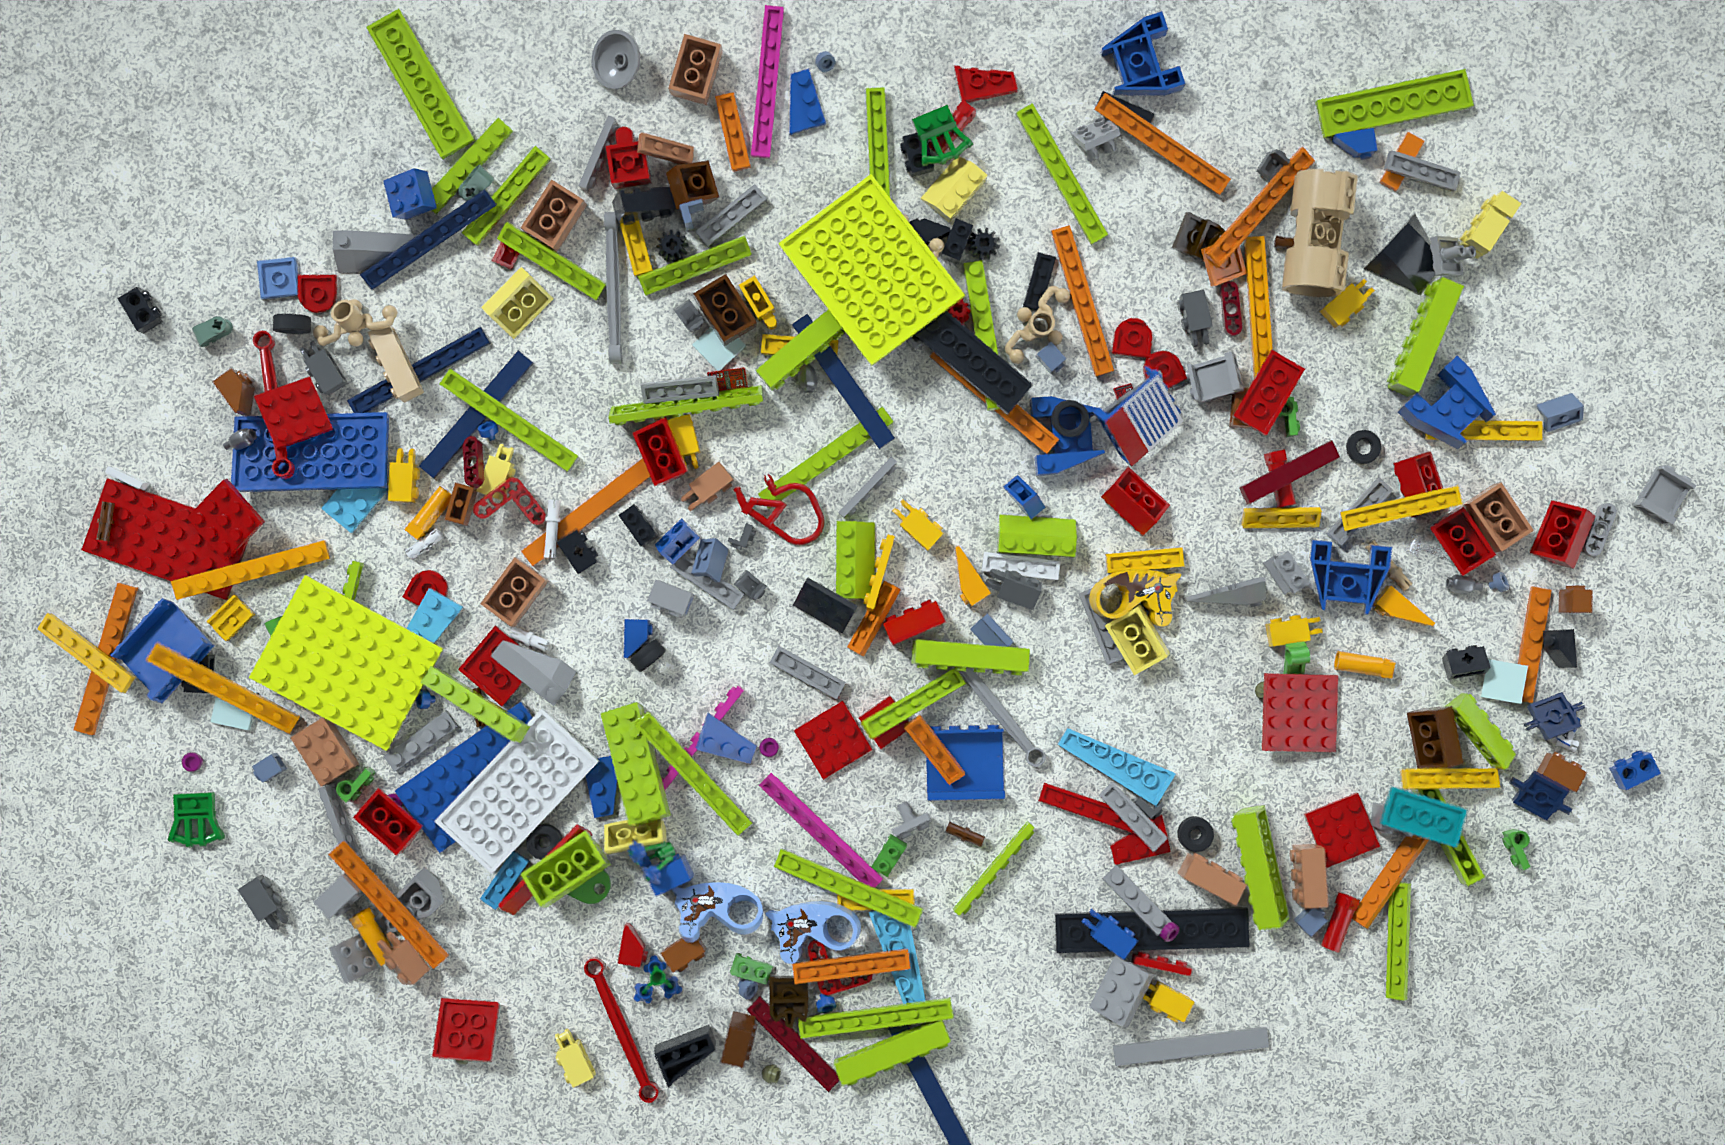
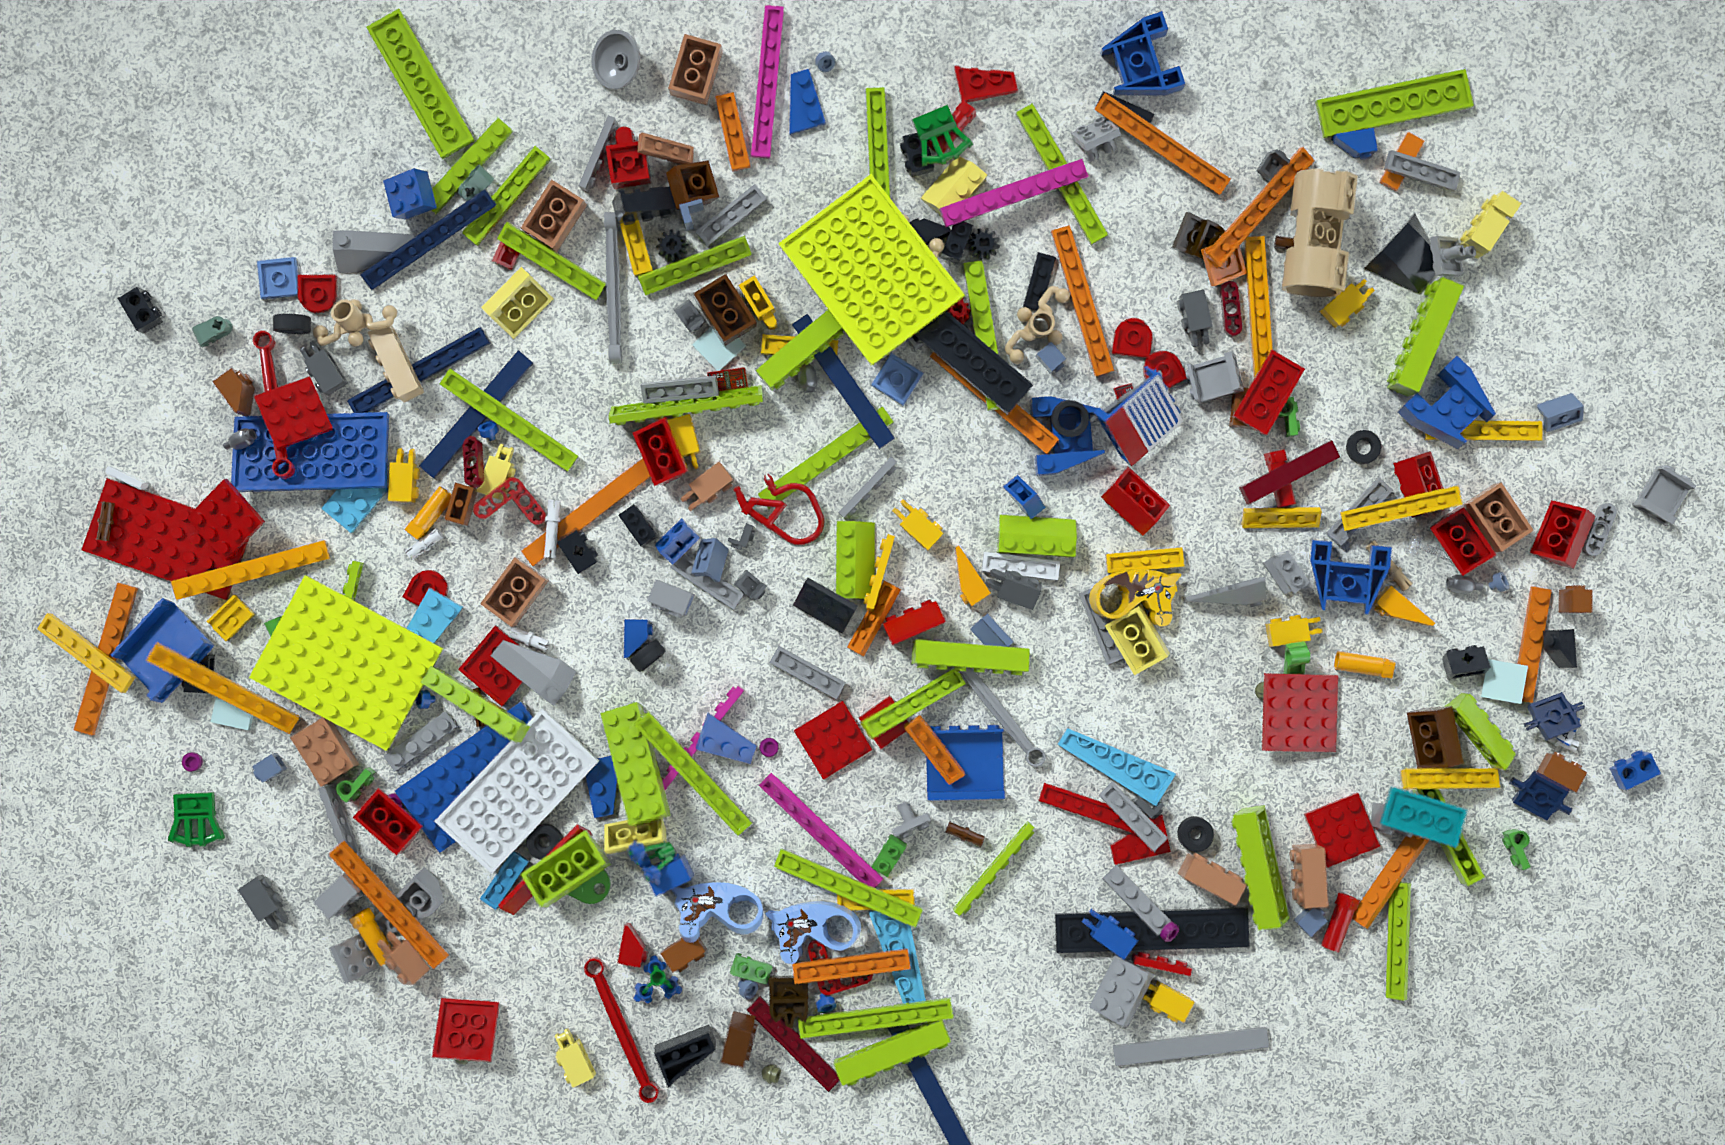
none -> medium blue tile [871,353,924,405]
none -> dark pink plate [939,159,1089,227]

